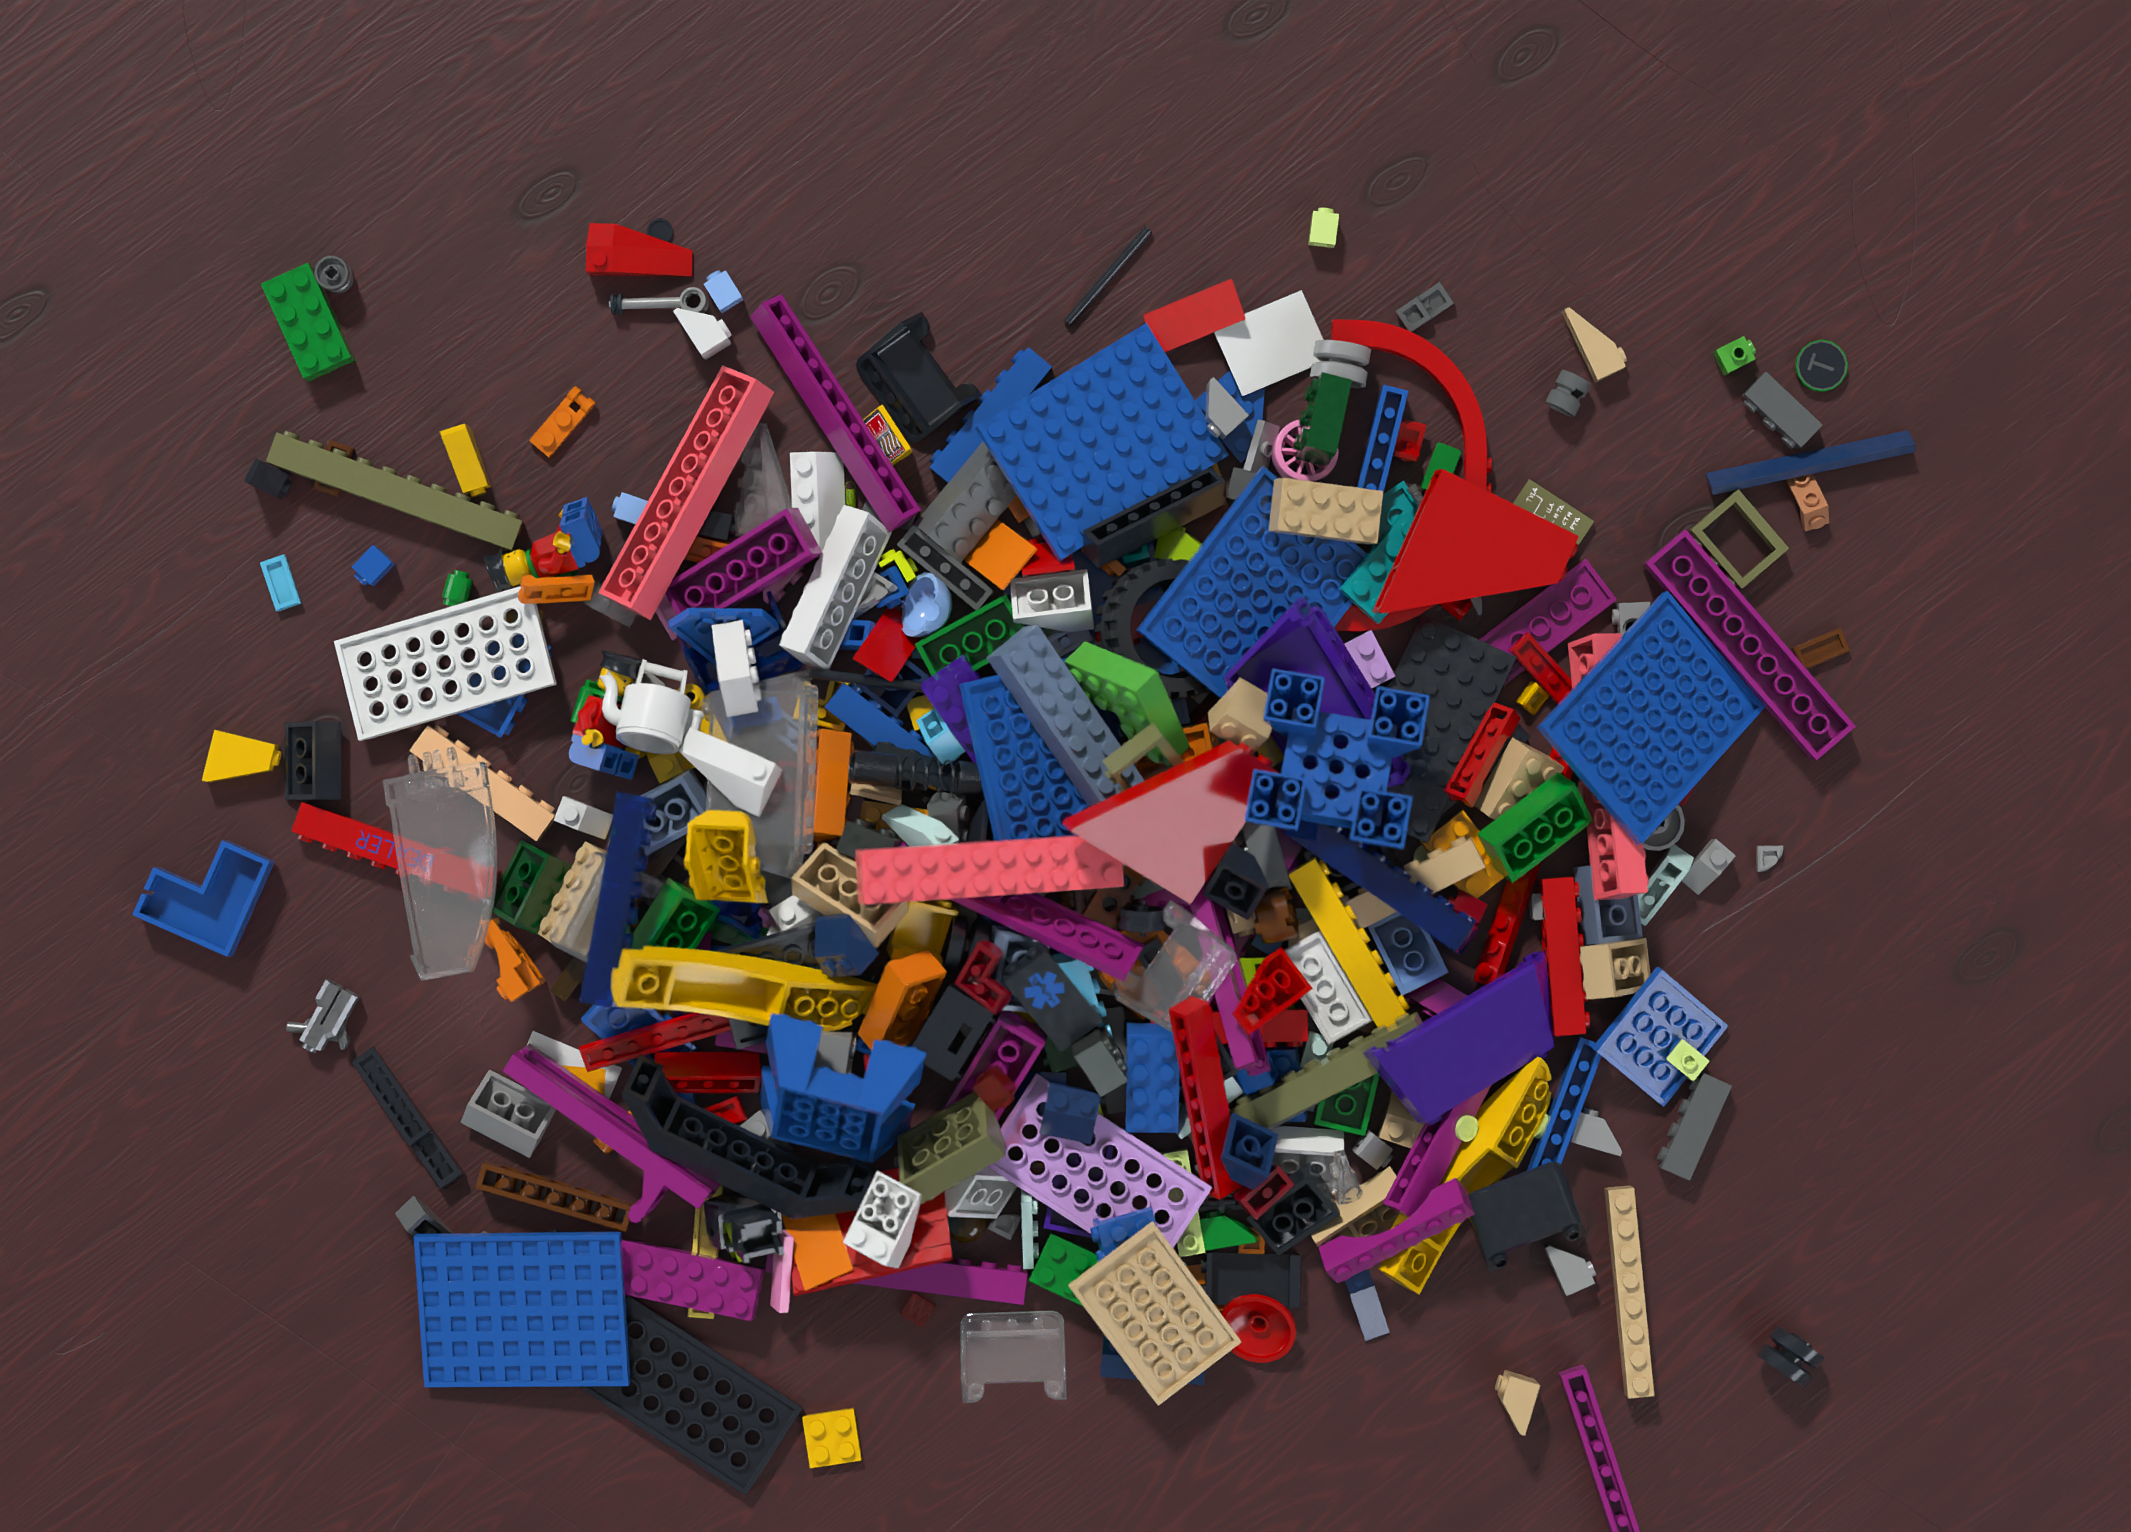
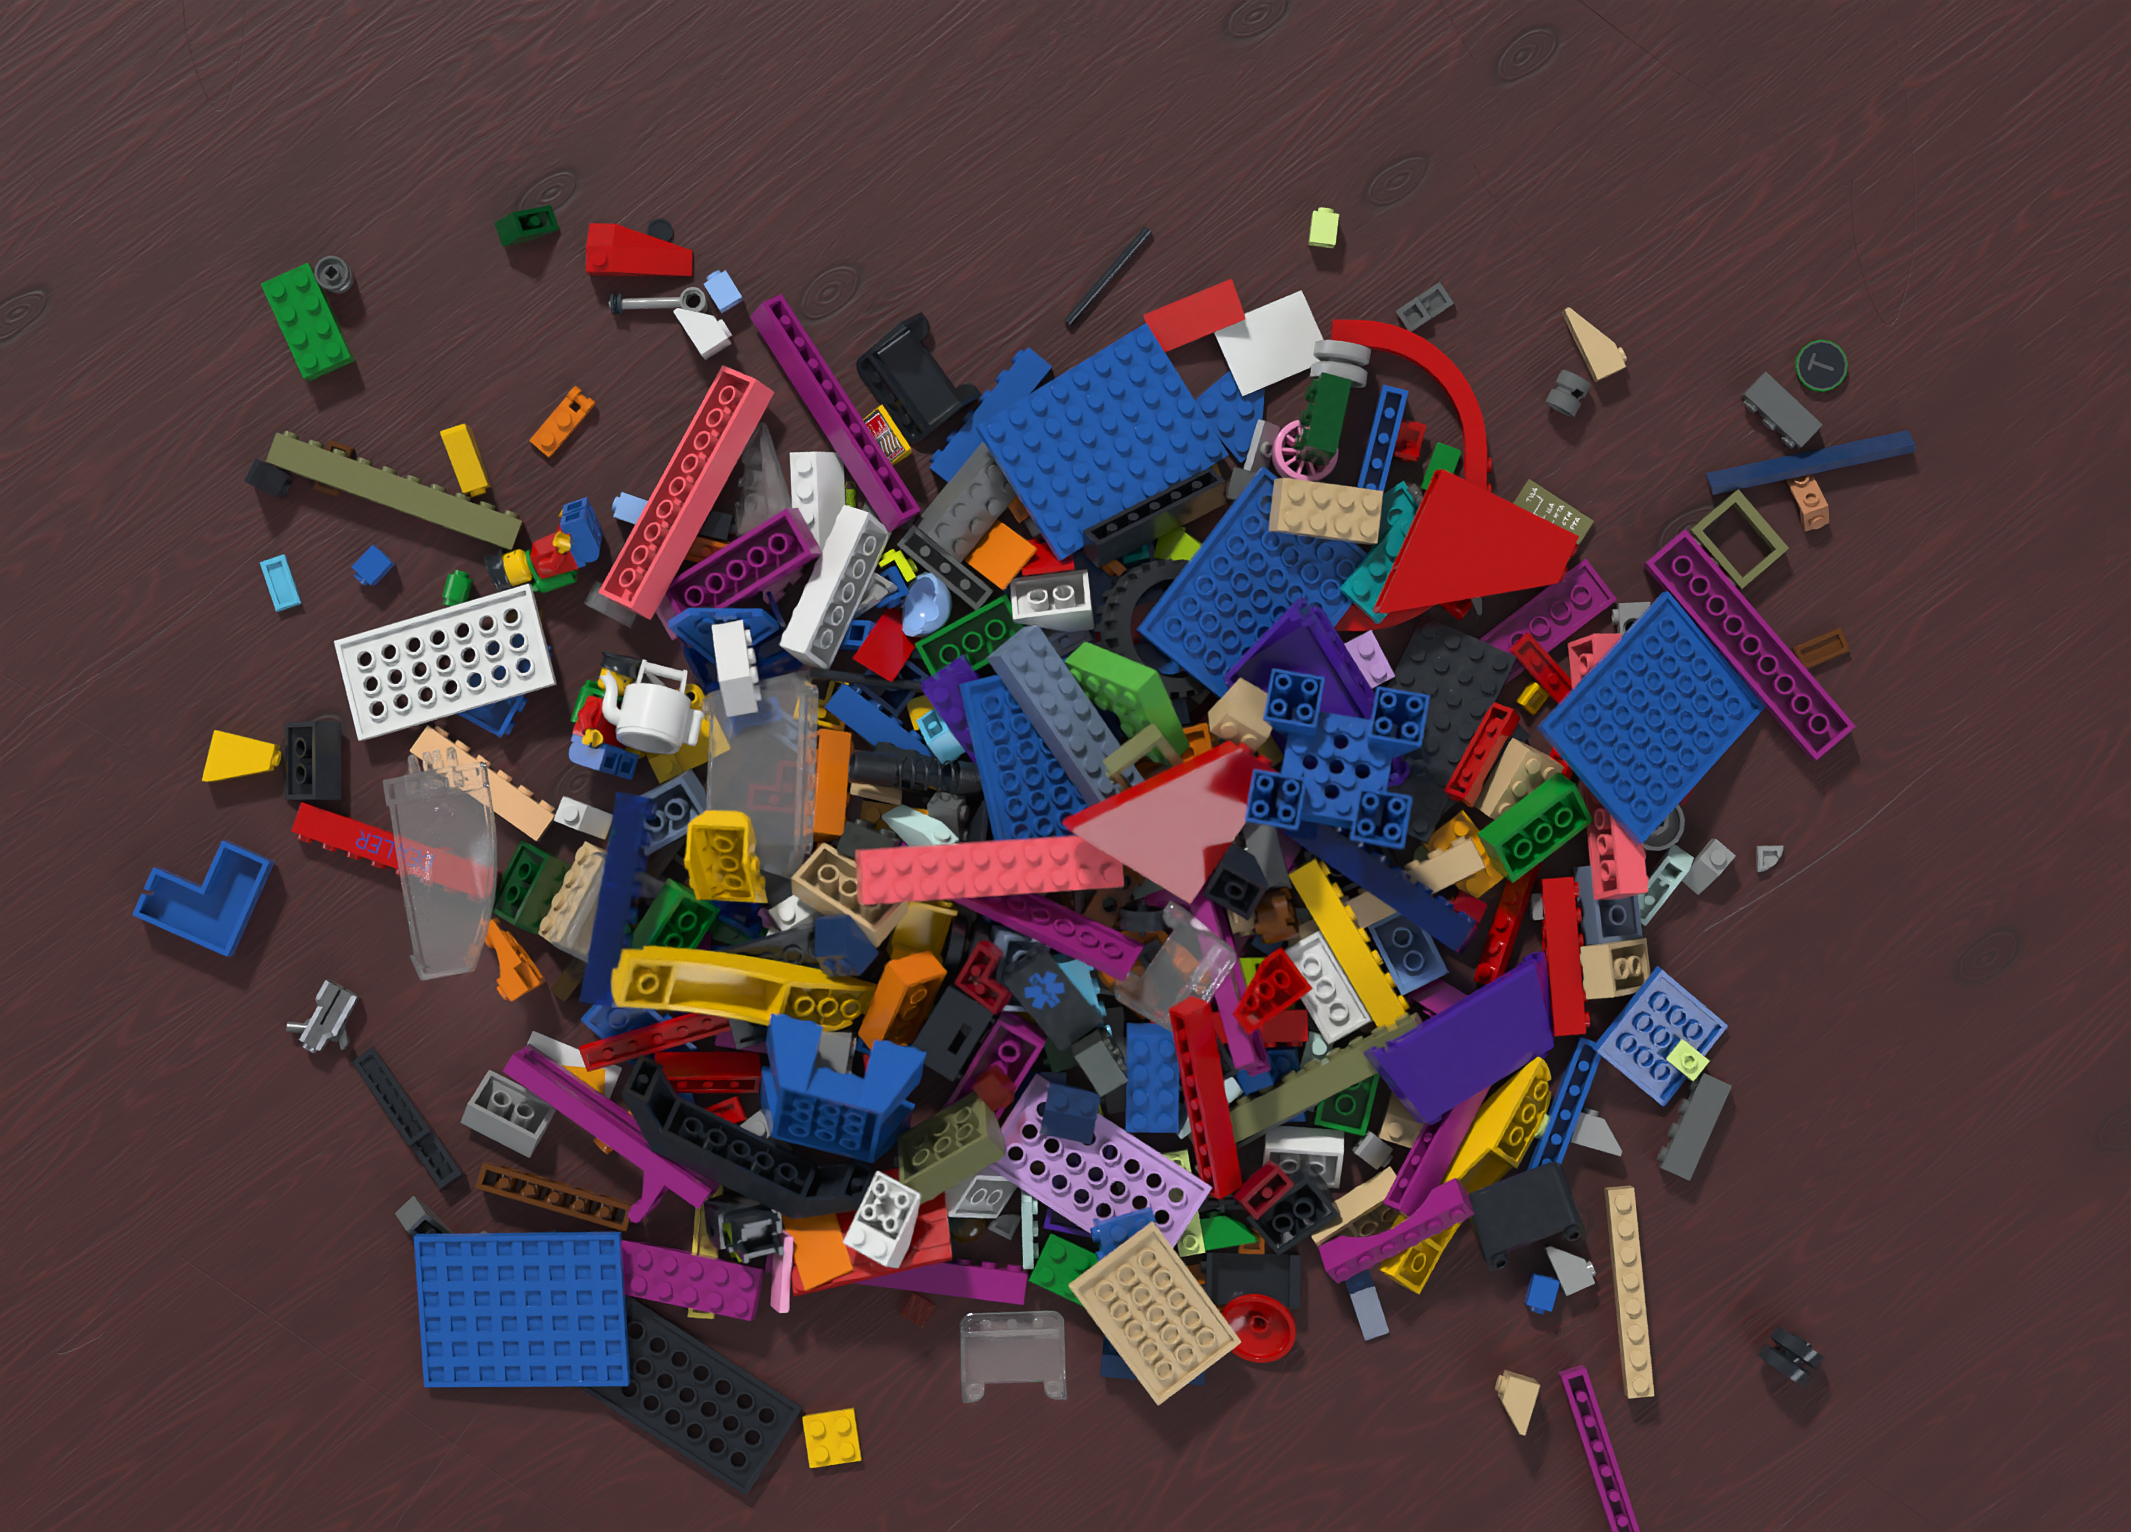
orange plate [518,575,594,604] -> none
white wedge [678,727,782,817] -> none
light grey slope [1205,377,1249,440] -> none
dark blue slope [1221,1113,1278,1190] -> none
clear plate [1328,1150,1363,1205] -> none
yellowish green piece [1455,1115,1478,1142] -> none
bright green brick [1713,336,1756,376] -> none
none -> dark green slope [494,205,559,247]
none -> blue brick [1524,1272,1560,1314]

